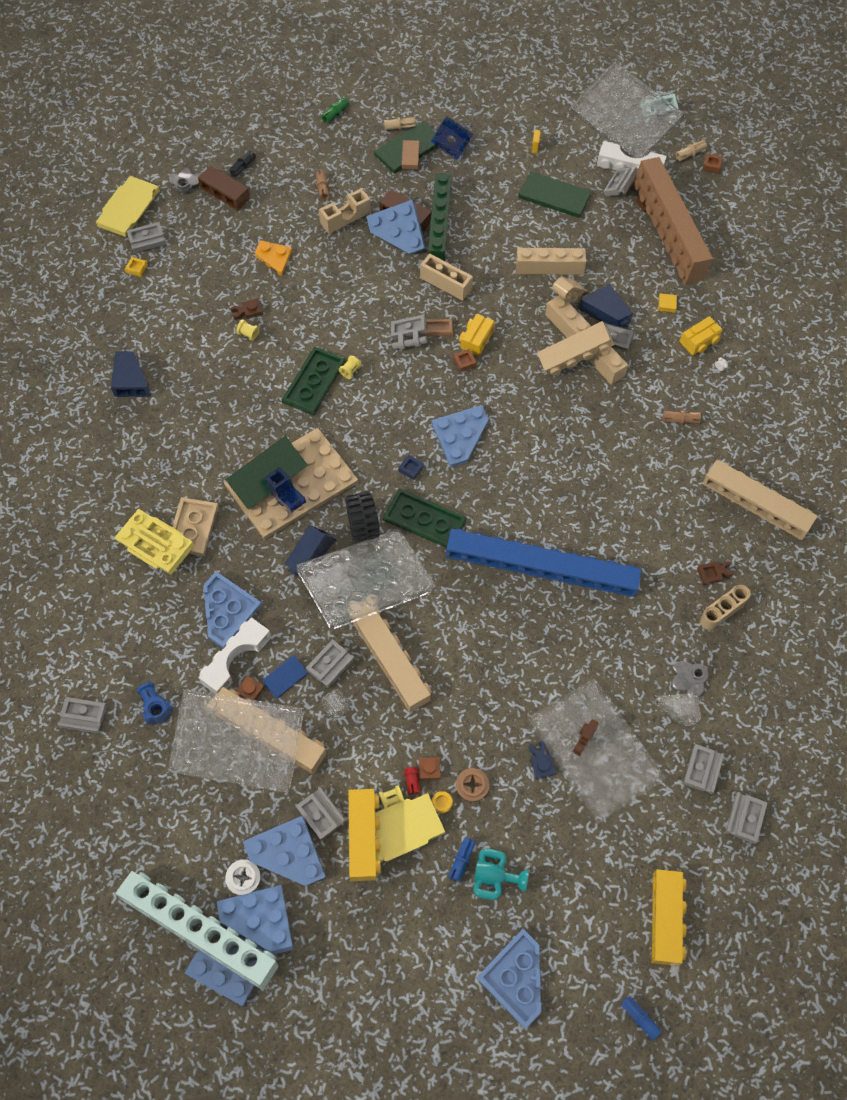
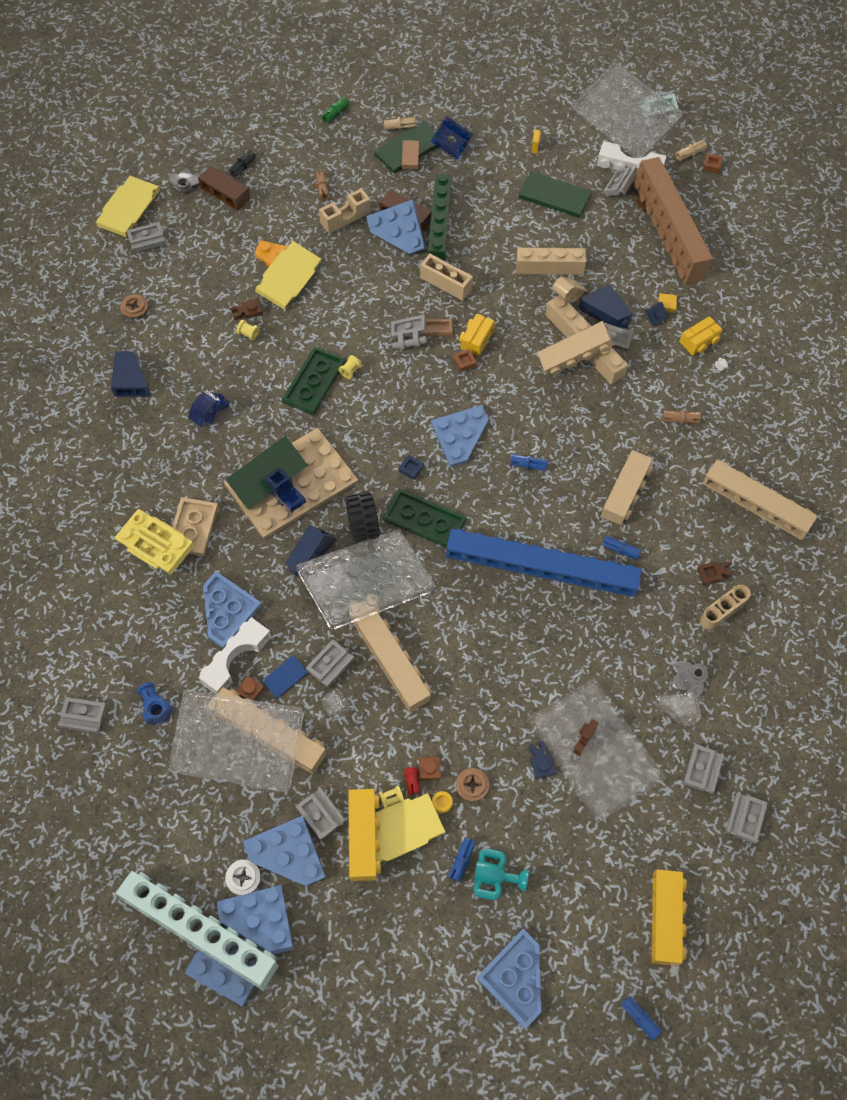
yellow tile [125,257,148,277] -> none
none -> medium nougat gear [120,295,148,319]
none -> clear blue brick [188,390,230,427]
none -> light yellow piece [255,241,321,310]
none -> blue axle [510,454,548,471]
none -> tan brick [601,450,653,526]
none -> blue axle [602,536,641,561]
none -> dark blue plate [645,302,669,326]

